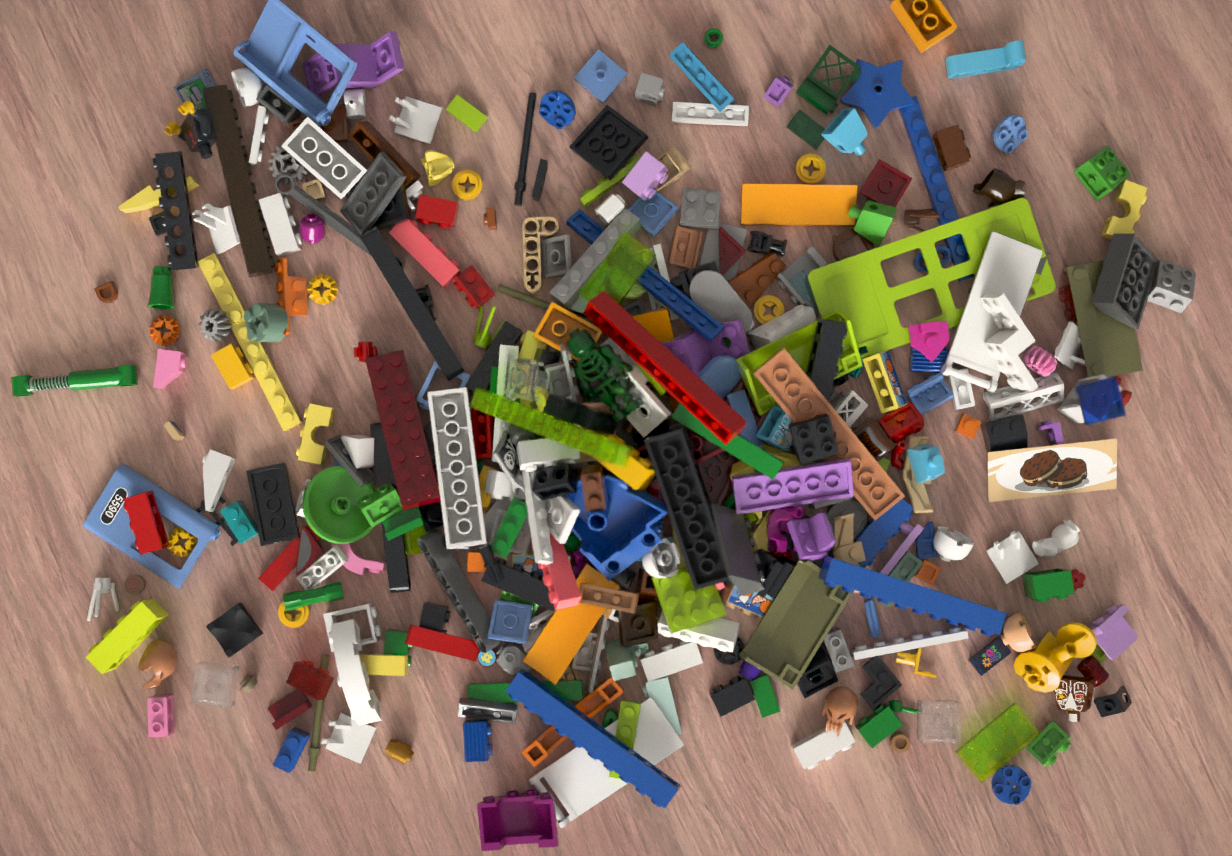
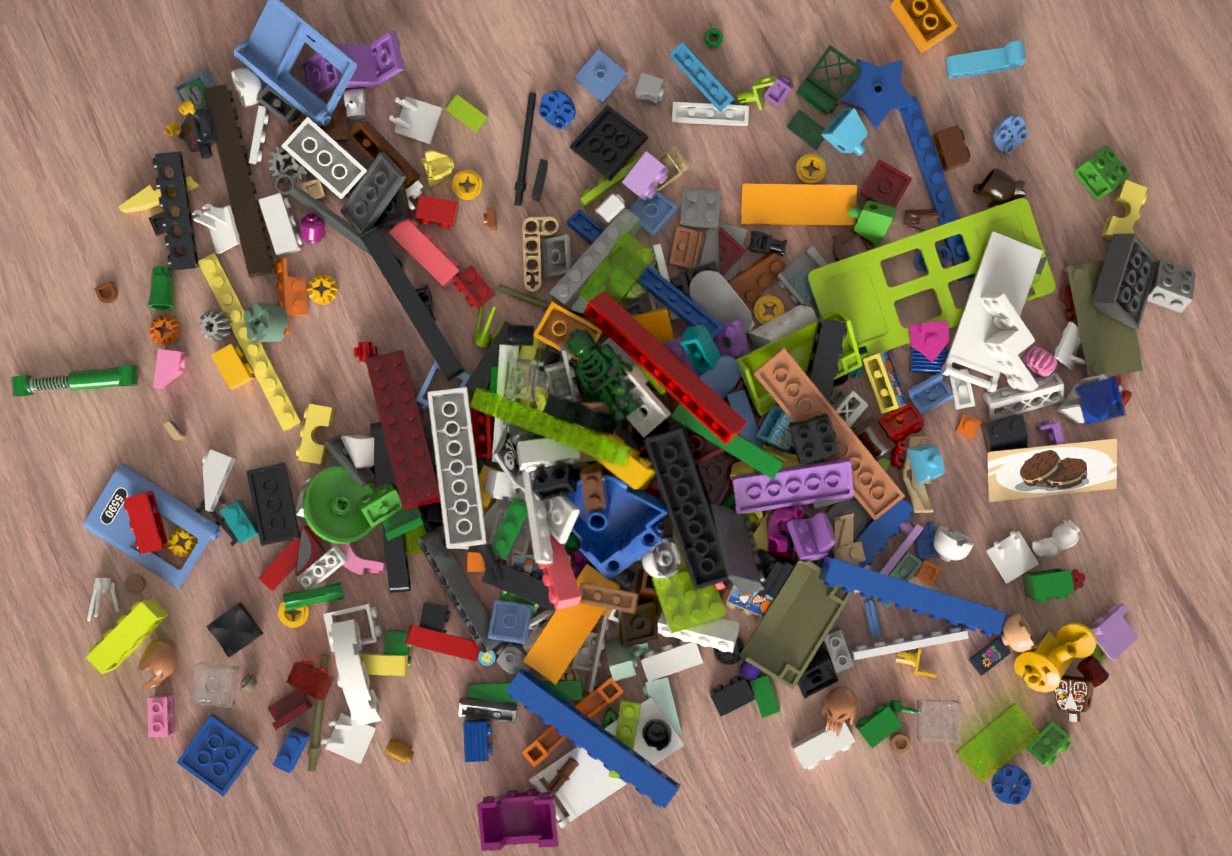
black plate [860,656,902,710] -> none
black bracket [1094,686,1132,717] -> none
none -> blue plate [176,714,259,796]
none -> black piece [507,324,534,346]
none -> reddish brown axle [547,757,579,793]
none -> black hair [642,719,672,751]
none -> teal brick [680,324,721,373]
none -> lime bracket [737,75,777,110]

